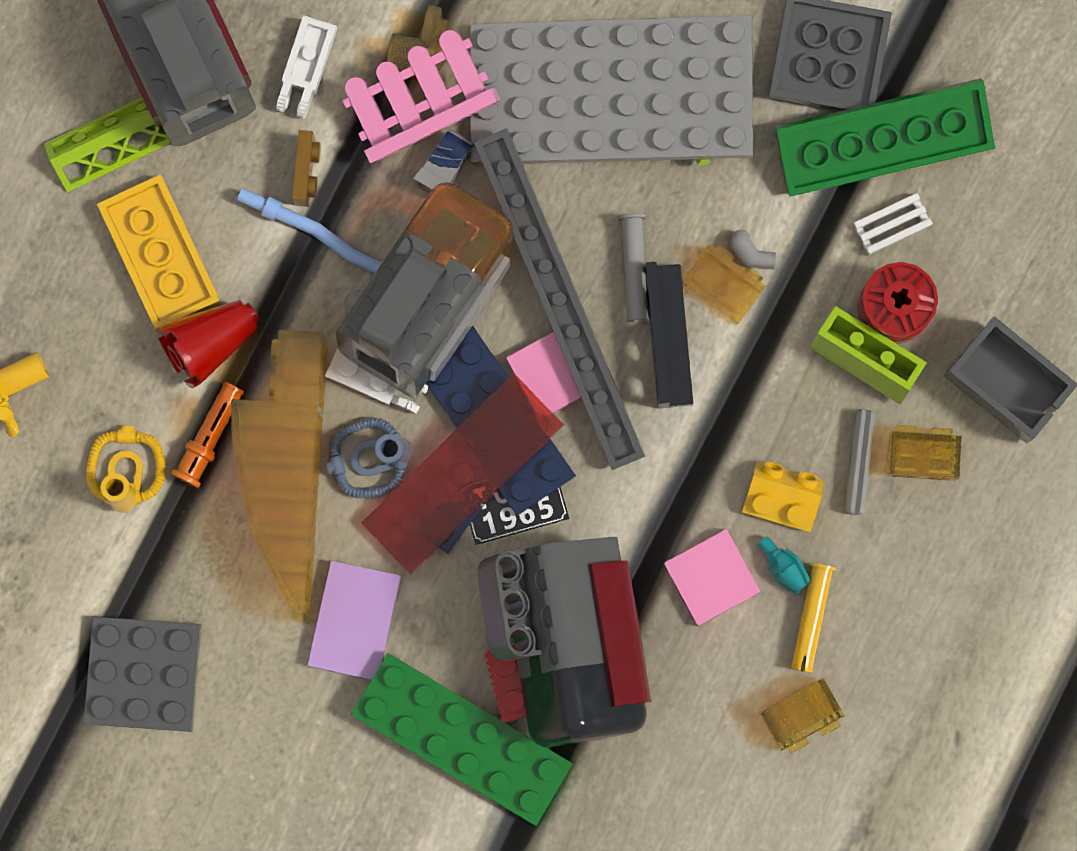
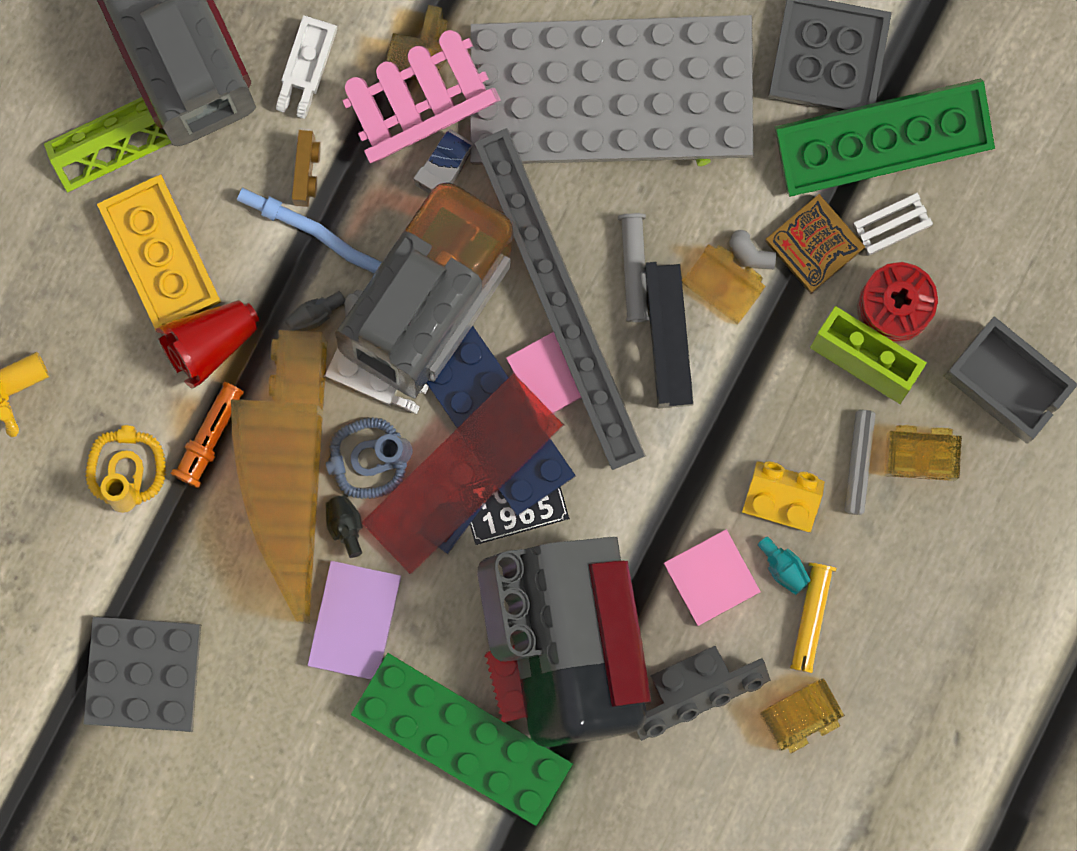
none -> dark grey piece [284,291,345,335]
none -> pearl dark grey piece [325,494,363,558]
none -> dark grey bracket [637,645,771,741]
none -> pearl gold tile [765,194,865,294]

